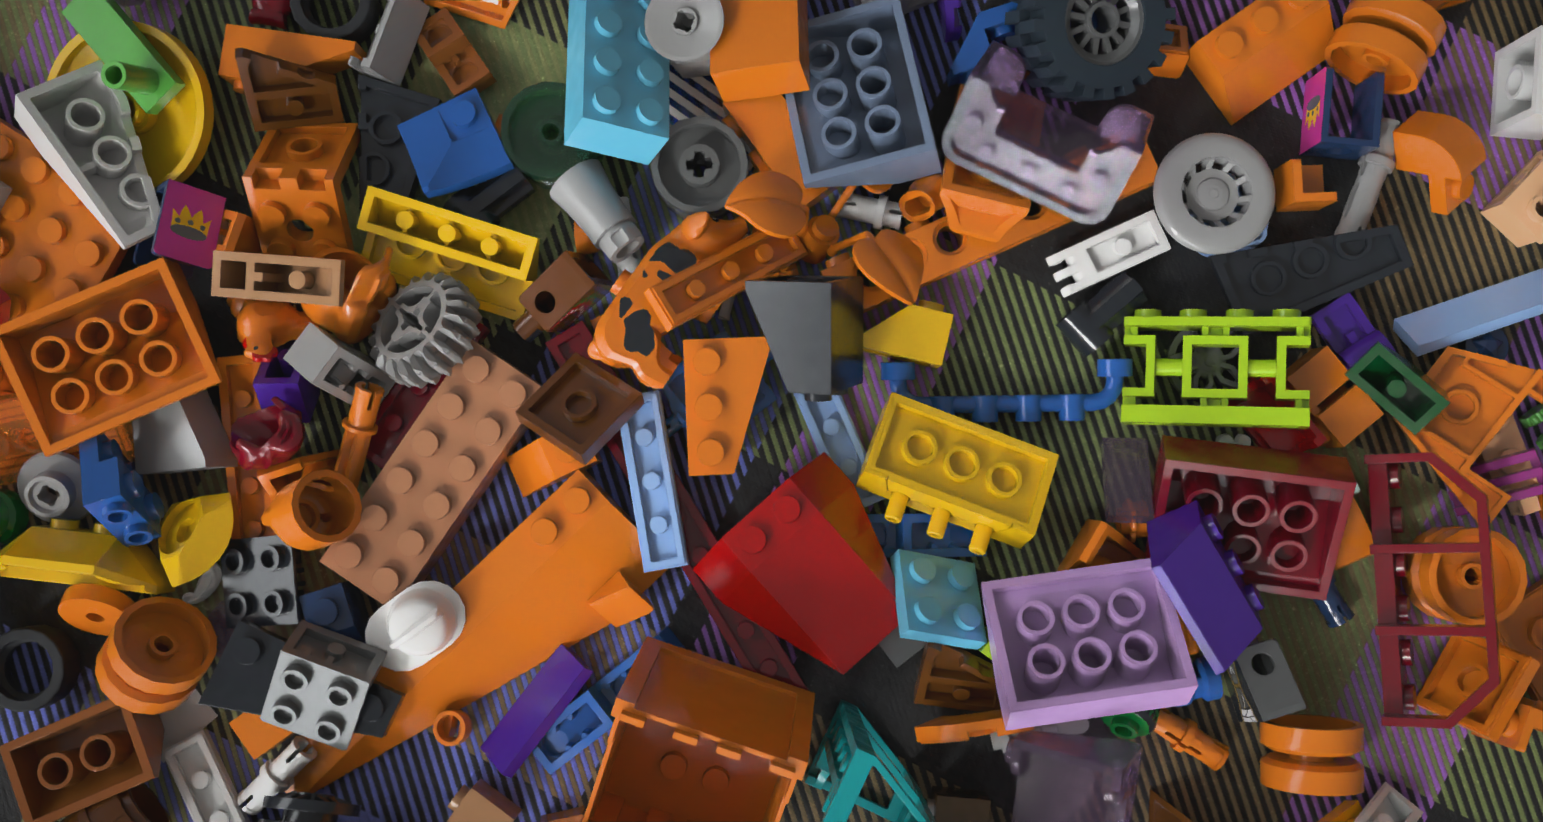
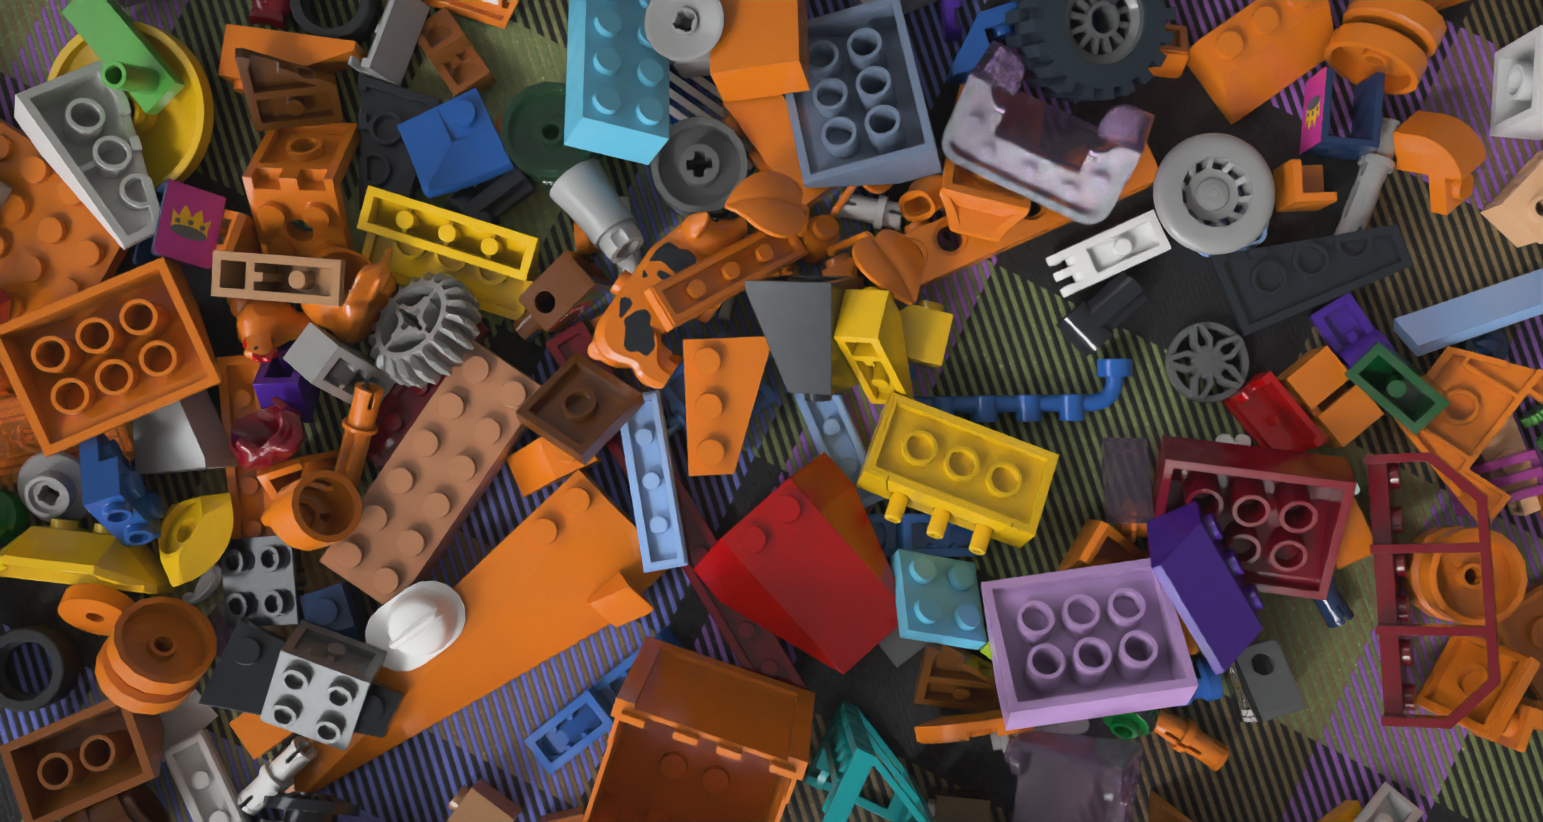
orange hinge [433,709,473,746] -> none
dark purple tile [480,644,593,778] -> none
lime fence [1121,309,1312,429] -> none
orange wheel [1260,714,1364,796] -> none
none -> yellow slope [833,287,914,405]

